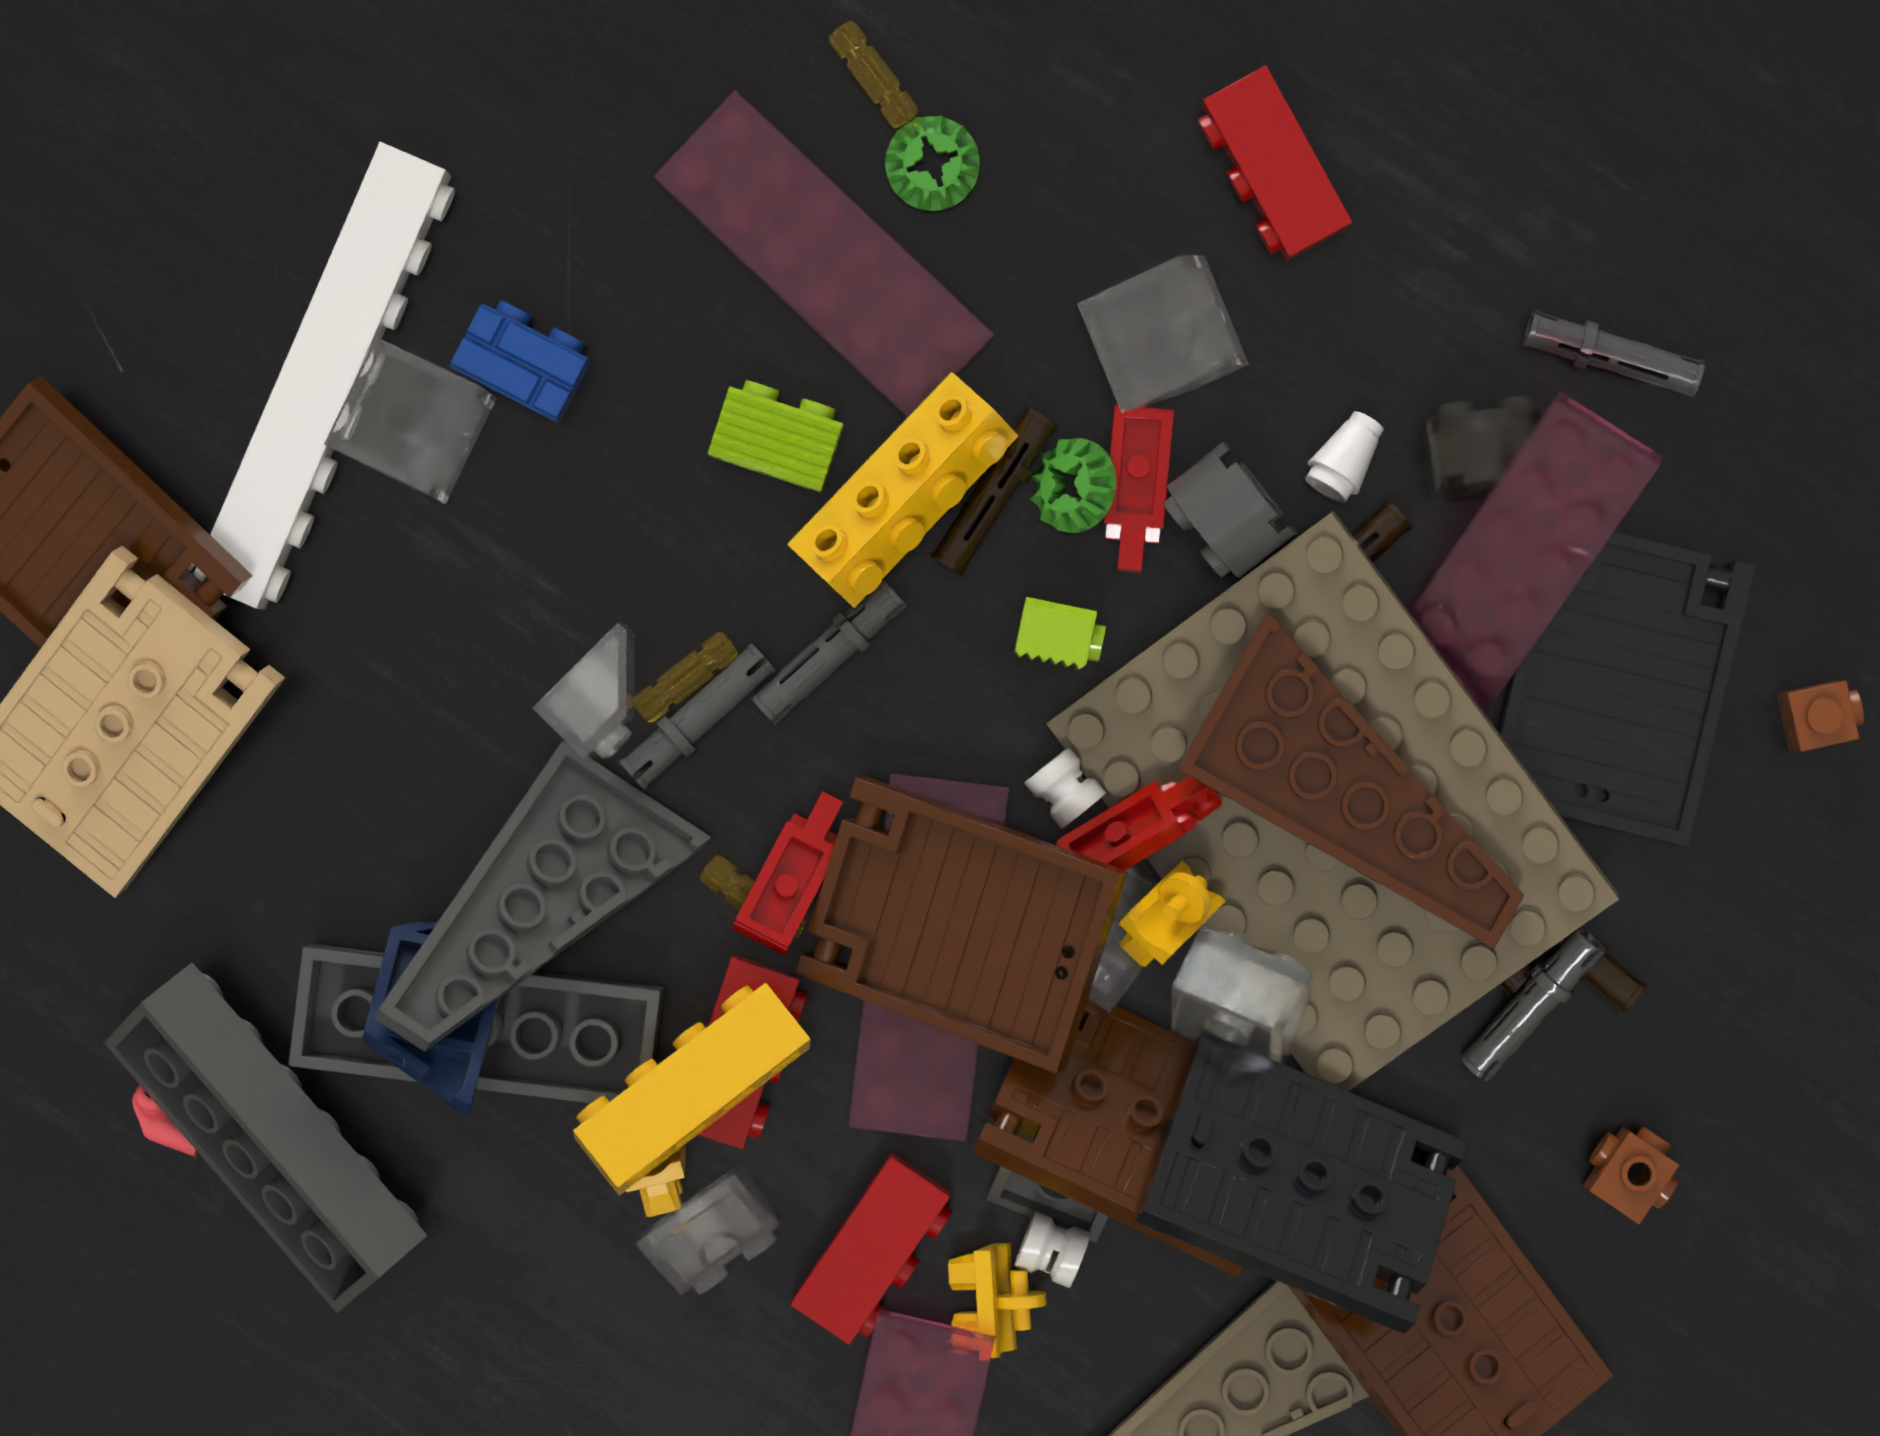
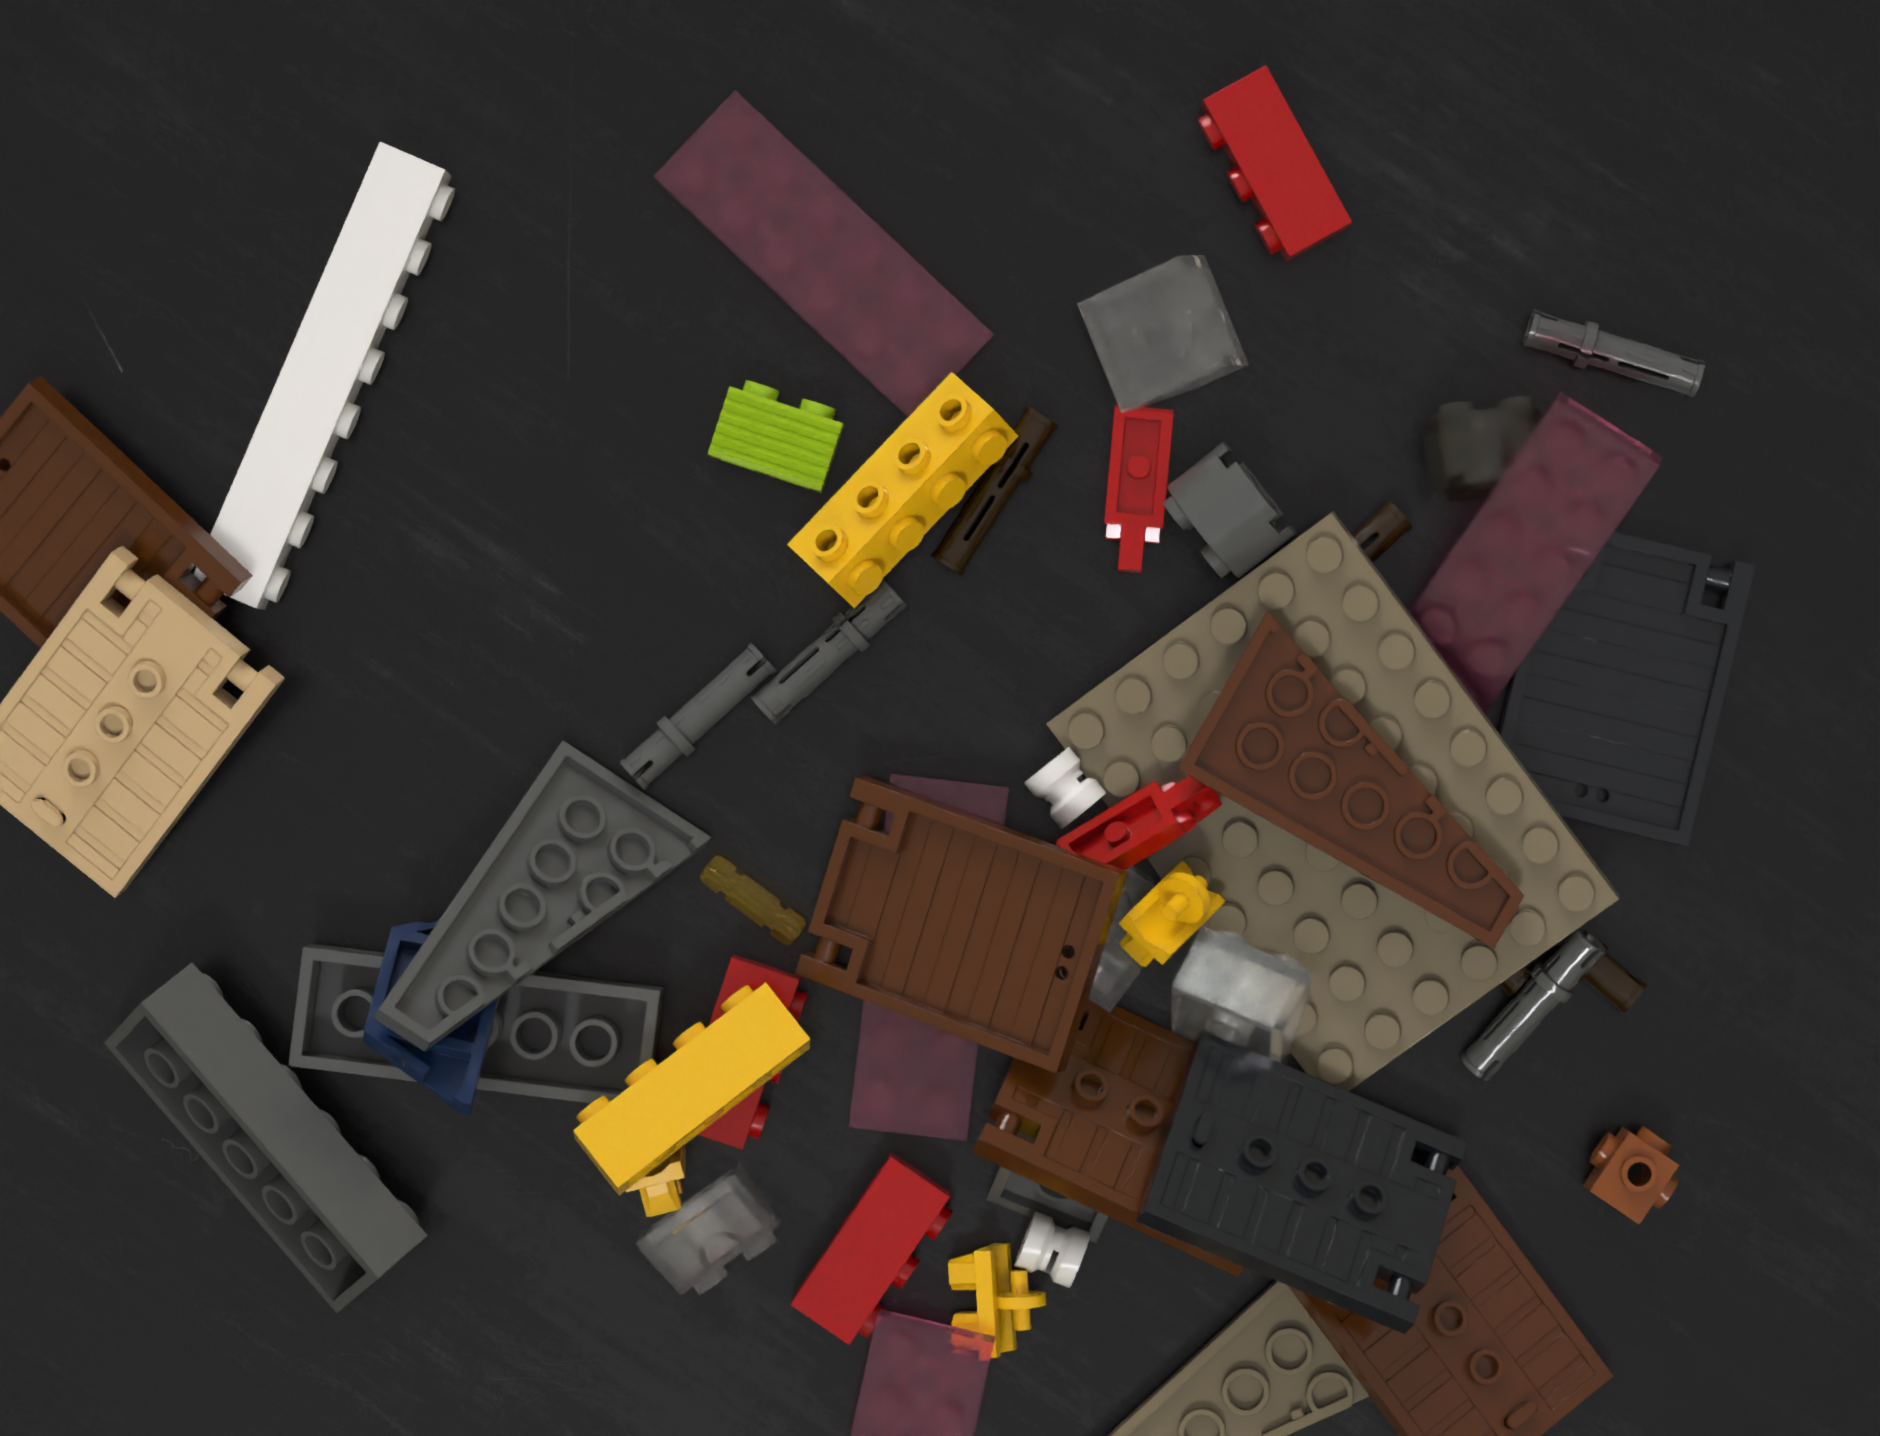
coral arm [132,1084,199,1157] -> none
clear slope [324,337,497,504] -> none
blue brick [449,300,592,424] -> none
clear slope [533,623,635,759] -> none
clear yellow axle [633,632,738,723] -> none
red hinge [731,791,843,956] -> none
clear yellow axle [829,21,918,129] -> none
bright green gear [885,116,980,211] -> none
lime brick [1014,597,1106,670] -> none
bright green gear [1030,438,1116,533] -> none
white cone [1305,411,1384,503] -> none
dark orange brick [1776,680,1864,752] -> none

